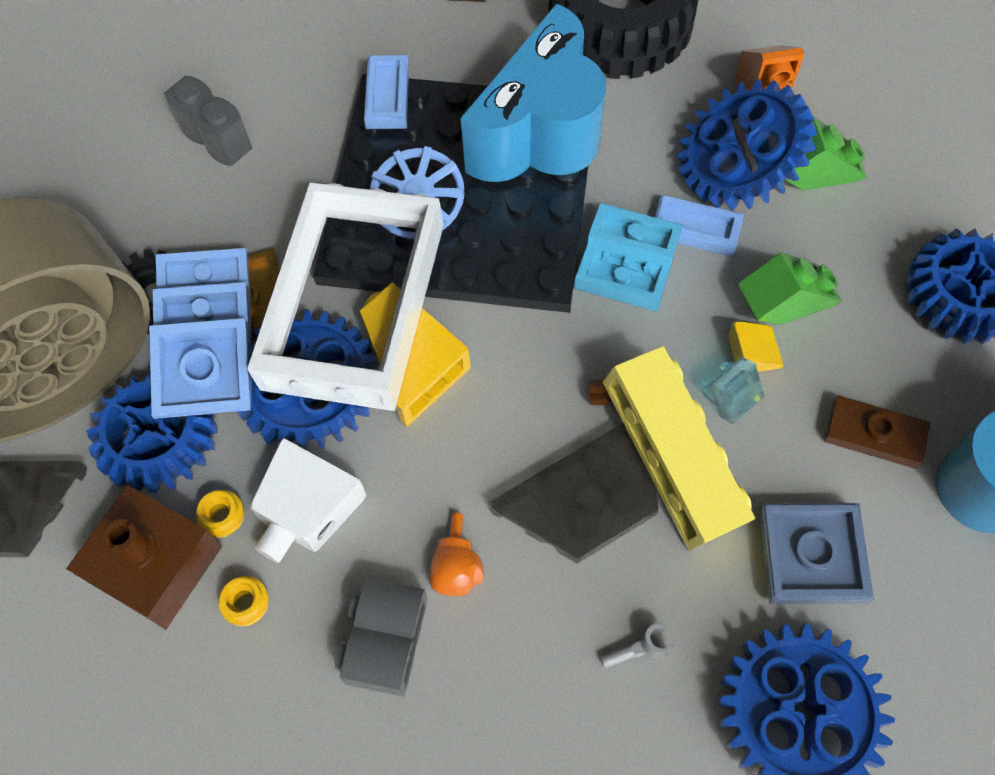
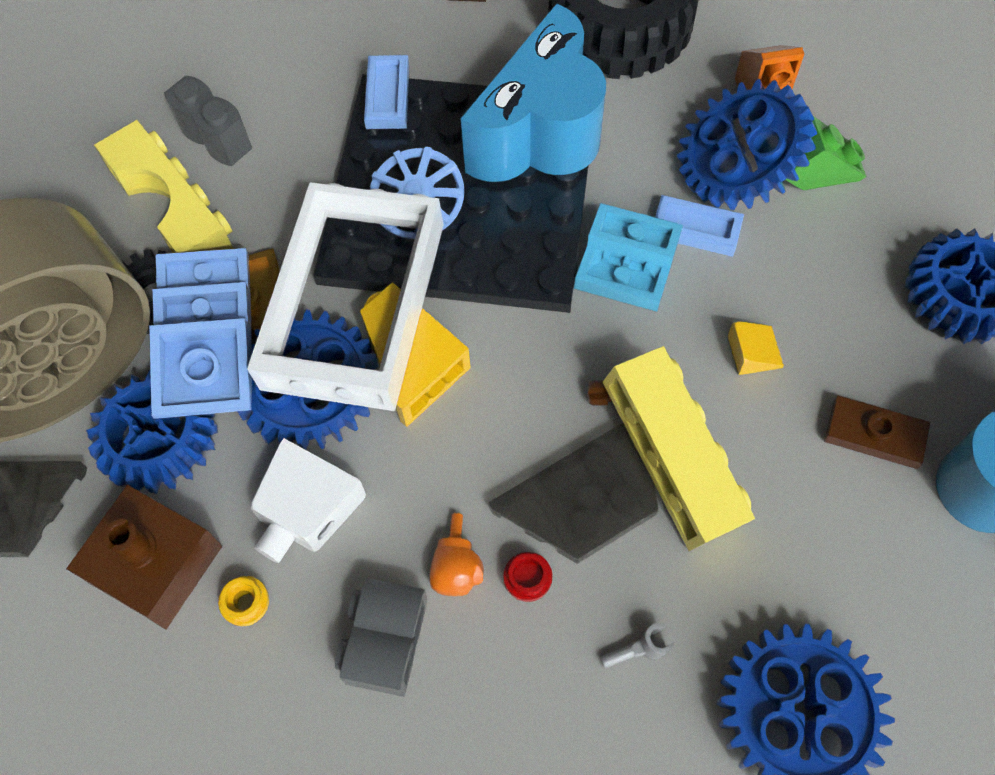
yellow plate [196,490,245,538] -> none
clear light blue tile [700,357,765,424] -> none
bright green slope [738,252,842,325] -> none
sand blue plate [759,503,874,604] -> none
none -> light yellow arch [94,120,233,253]
none -> red plate [503,552,553,602]

